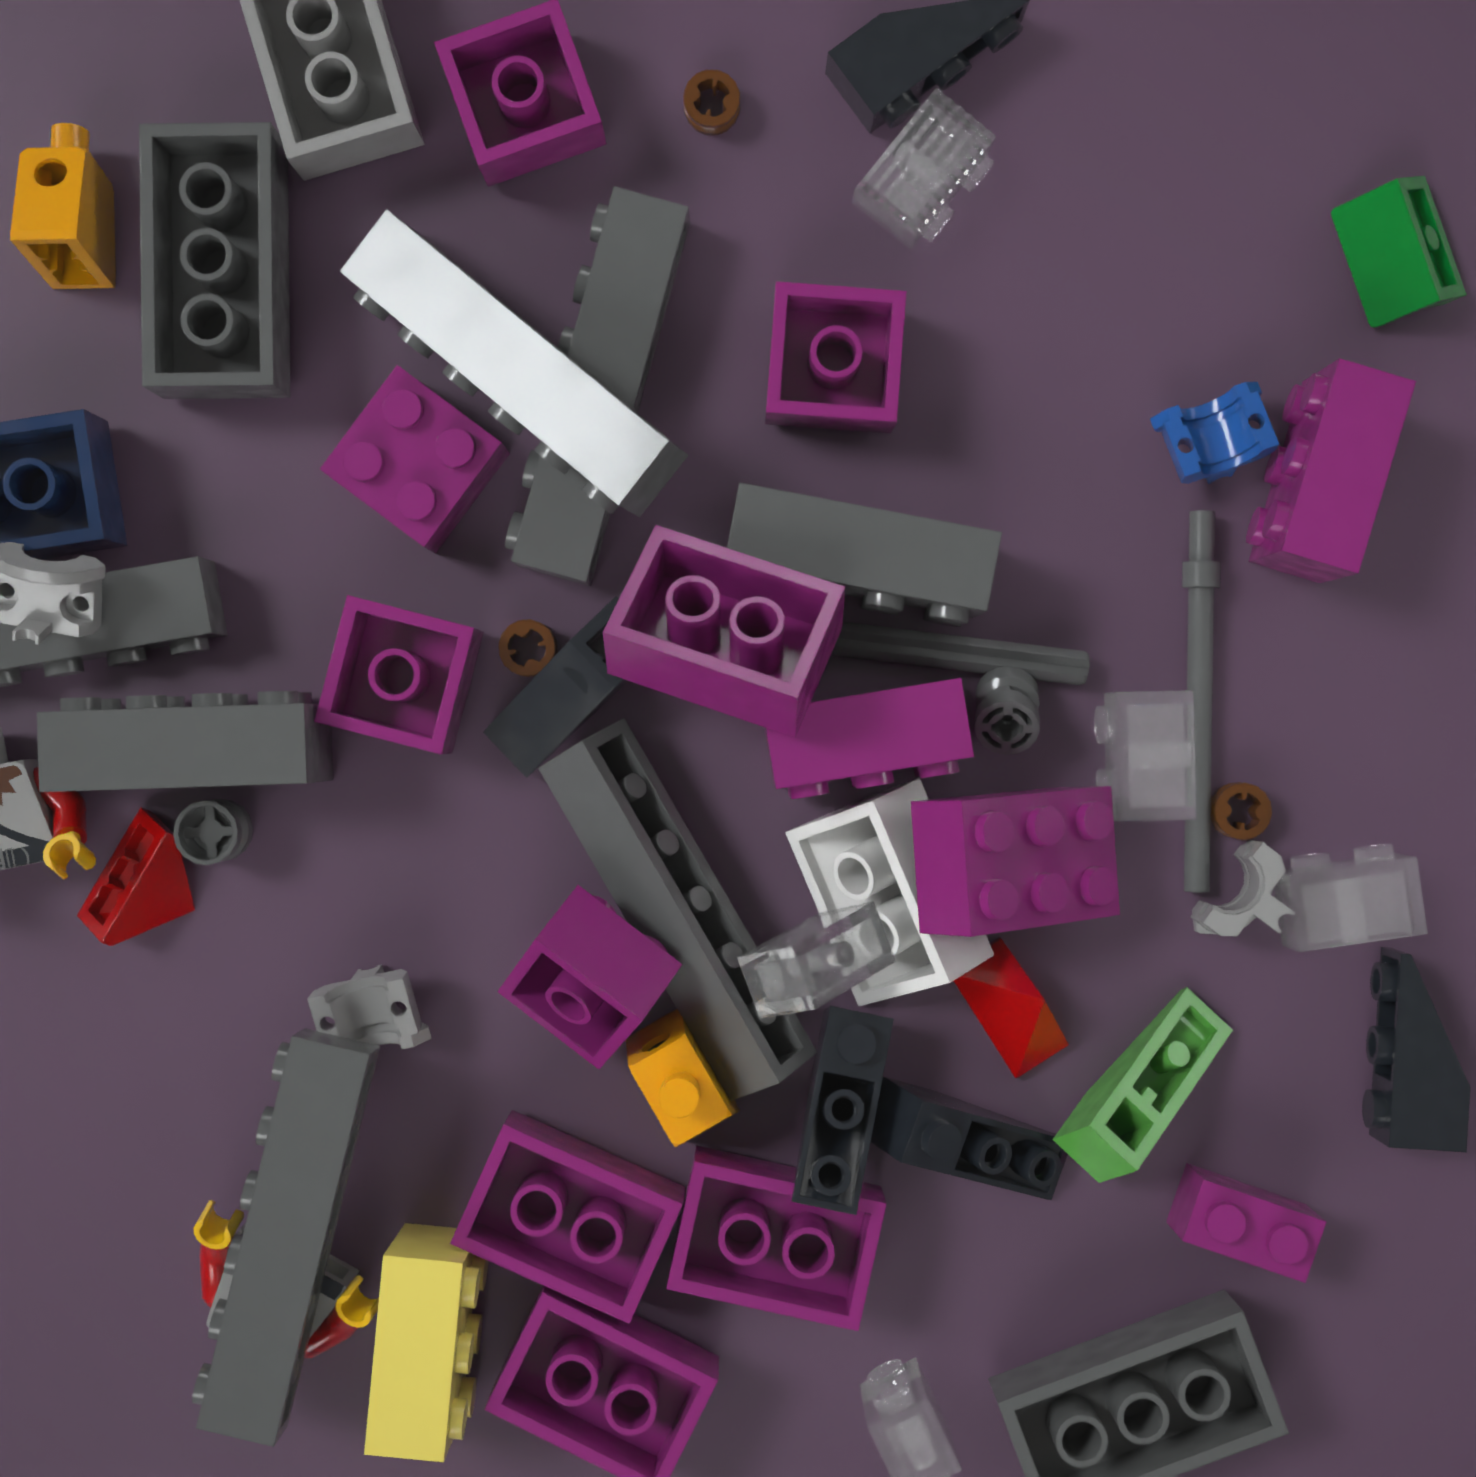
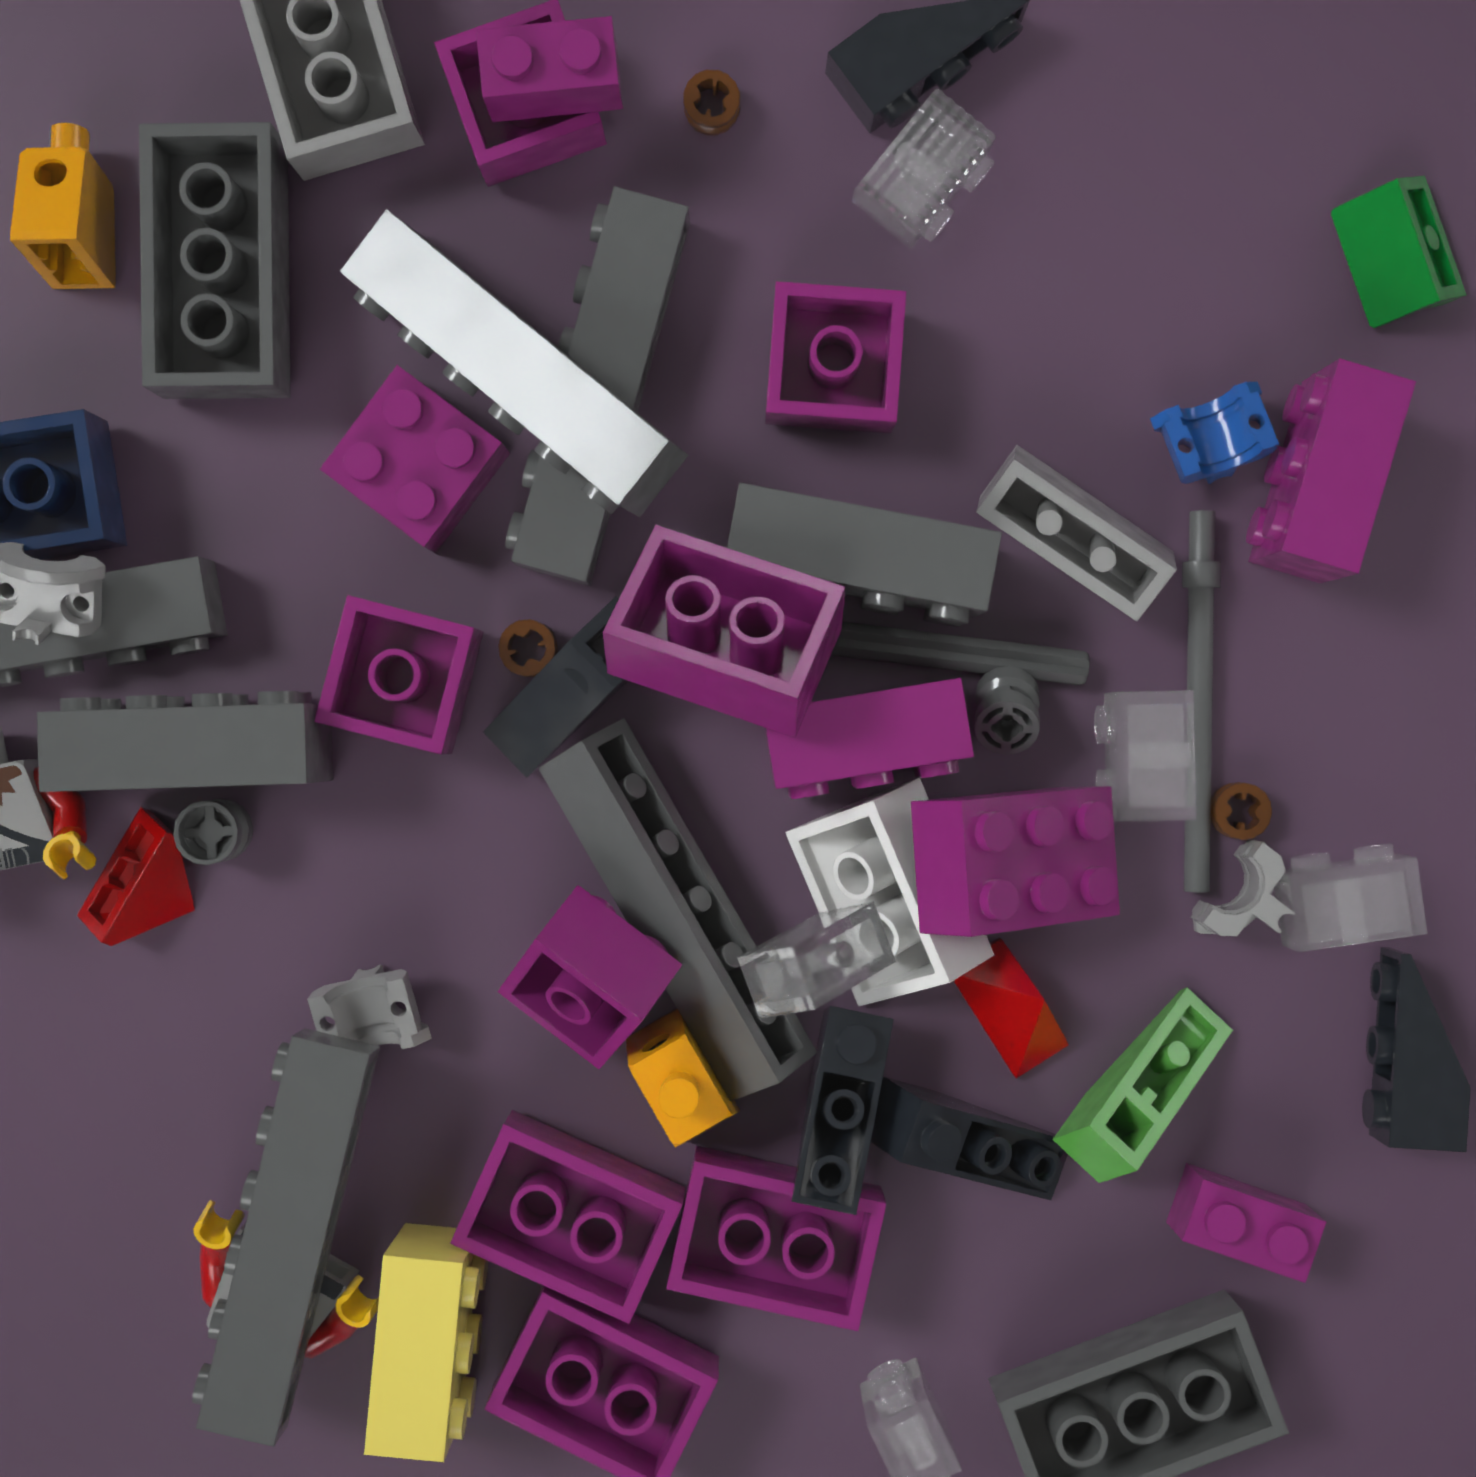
none -> magenta brick [476,16,623,122]
none -> light grey brick [976,445,1177,621]

